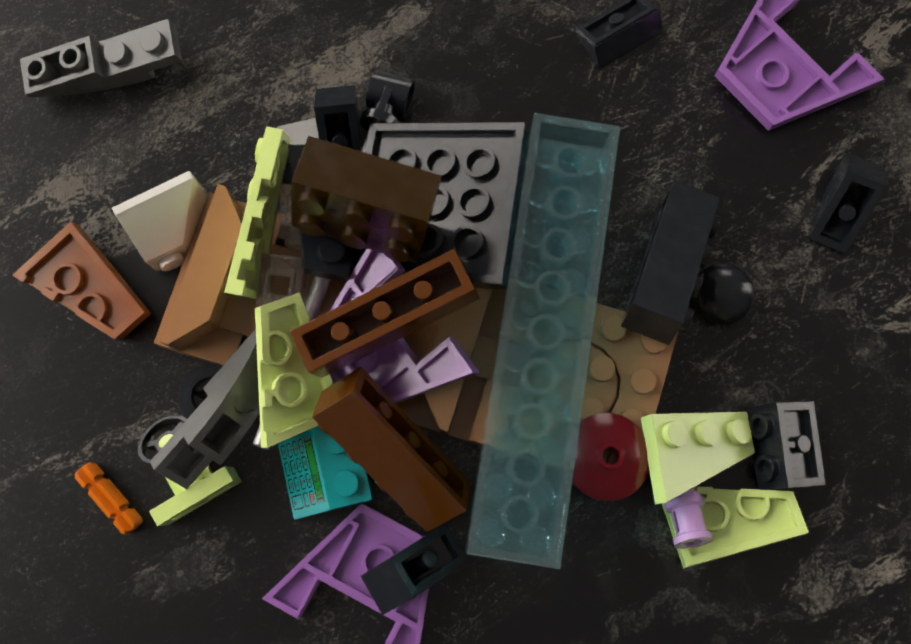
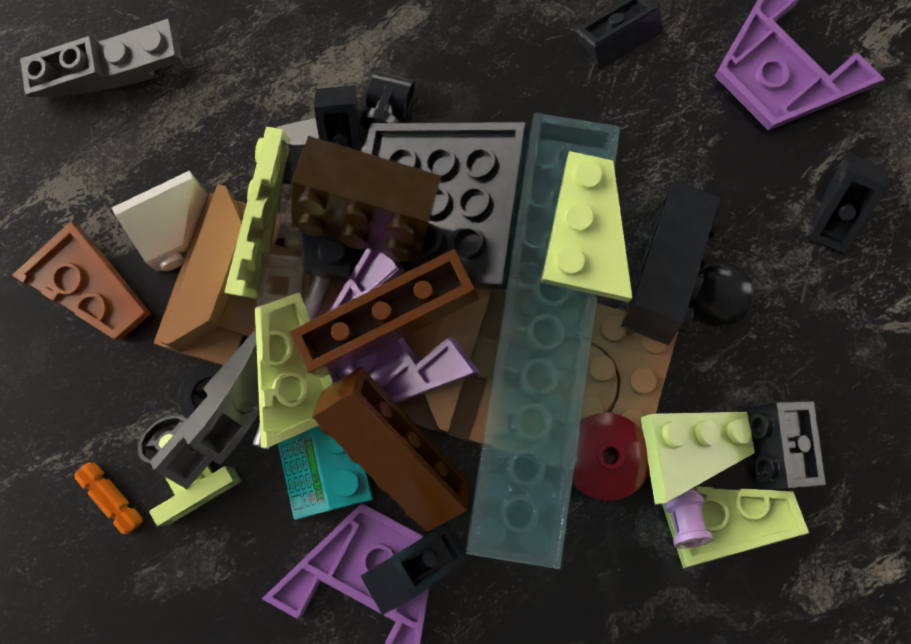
none -> yellowish green wing [541,151,632,302]

